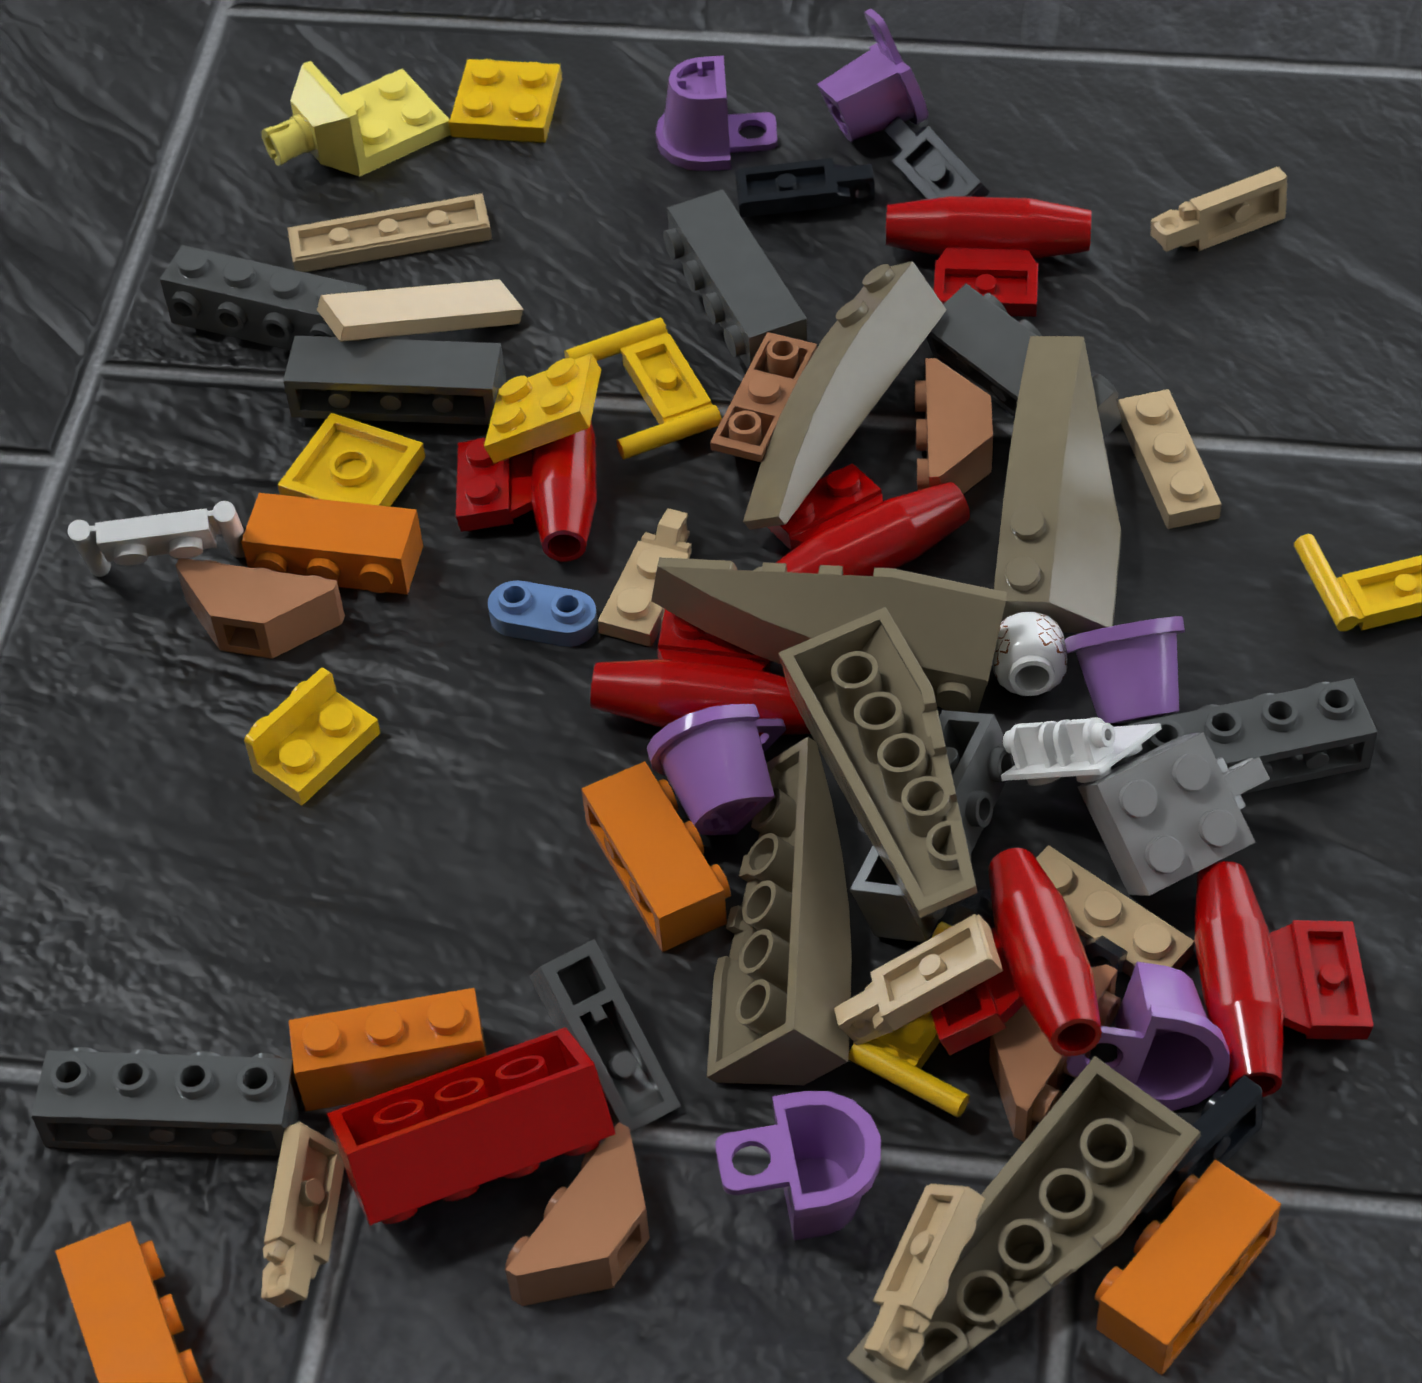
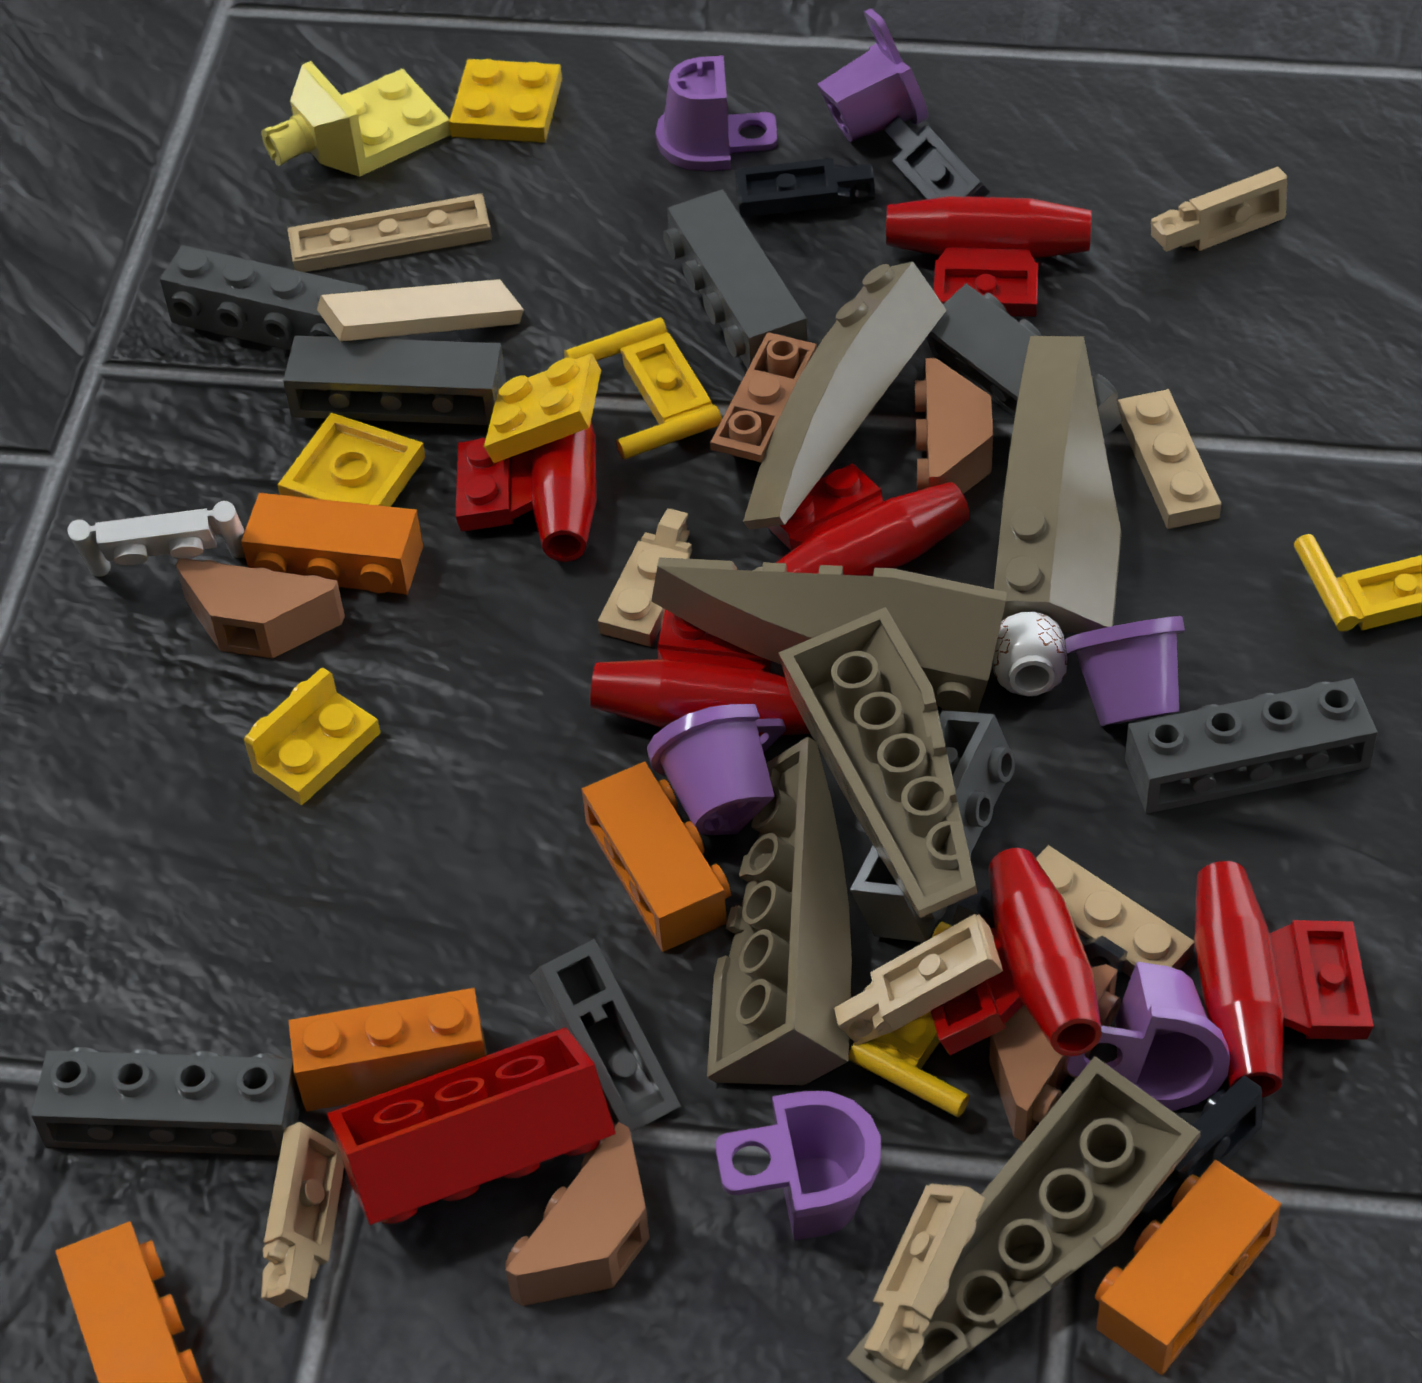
medium blue plate [488,580,598,647] -> none
white hinge [1001,717,1162,786] -> none
light grey hinge [1078,732,1270,896] -> none

